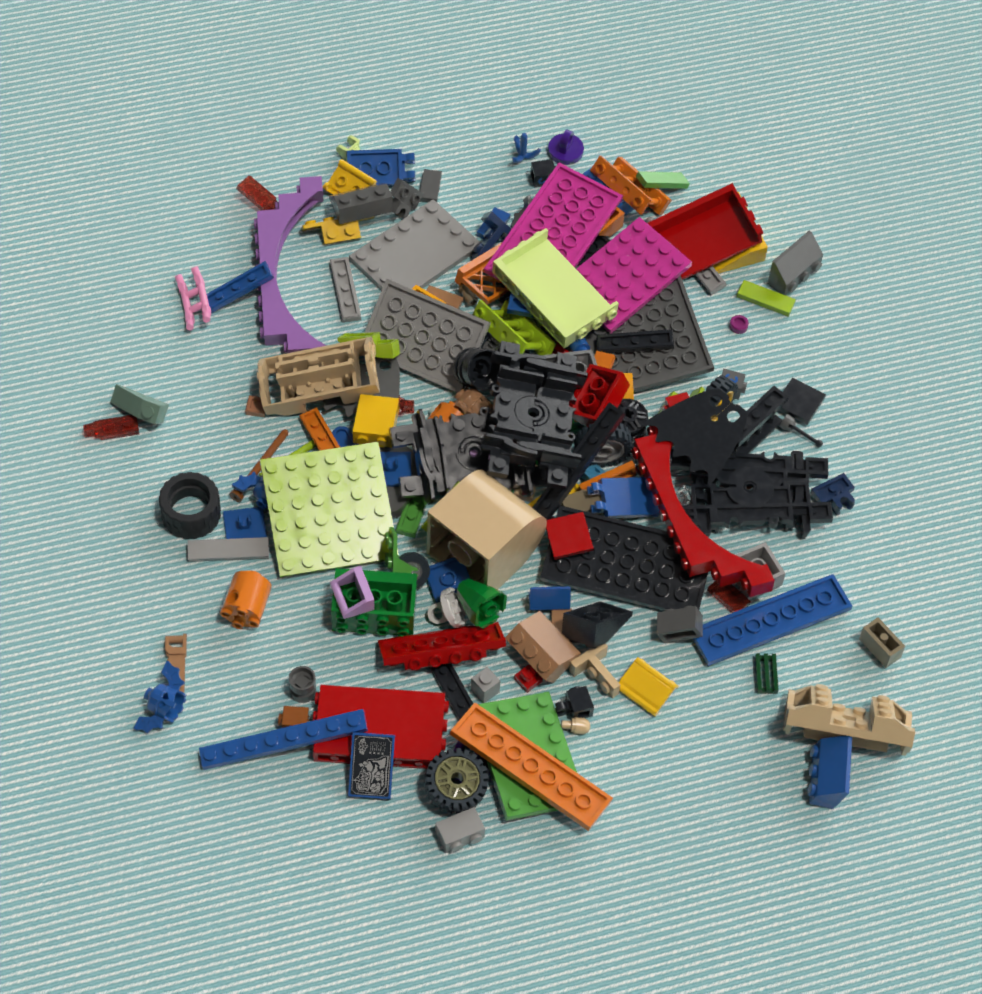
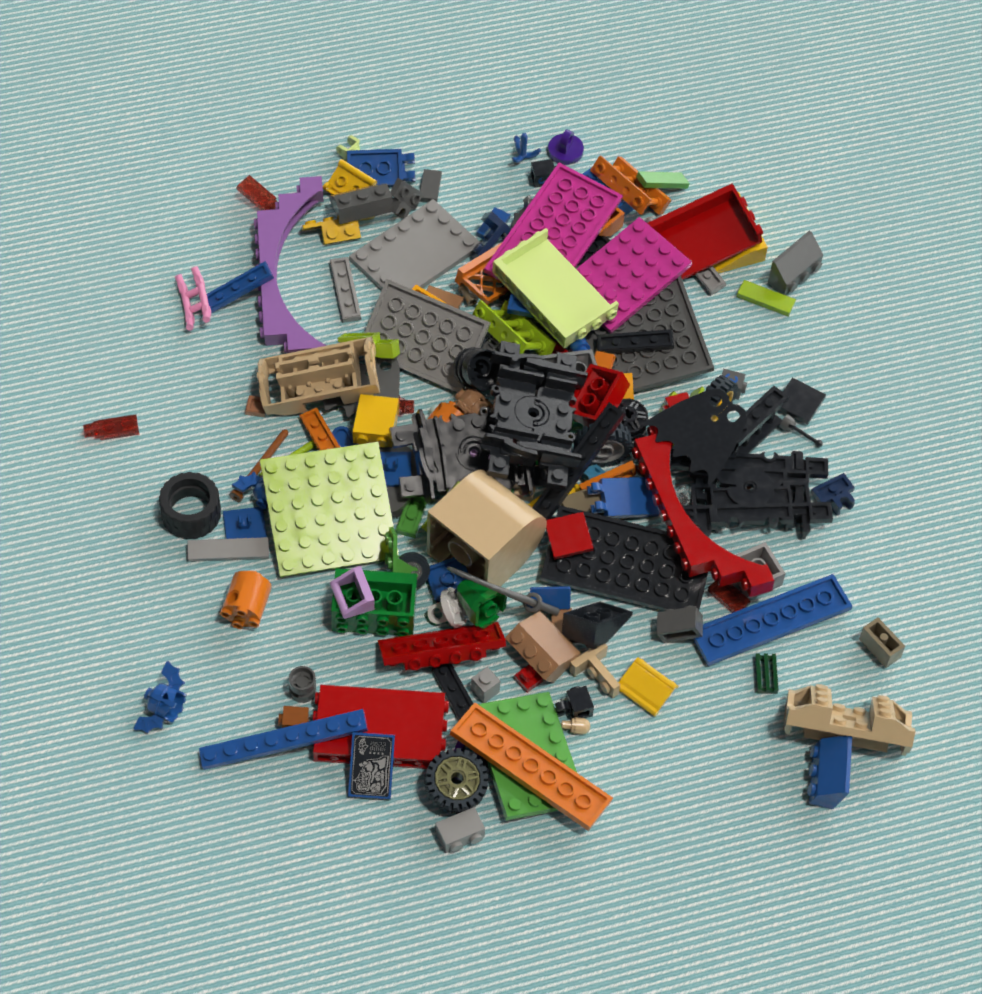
sand green slope [110,384,169,424] -> none
medium nougat piece [165,633,187,692] -> none
magenta tile [729,315,749,334] -> none
none -> dark grey piece [447,566,560,616]

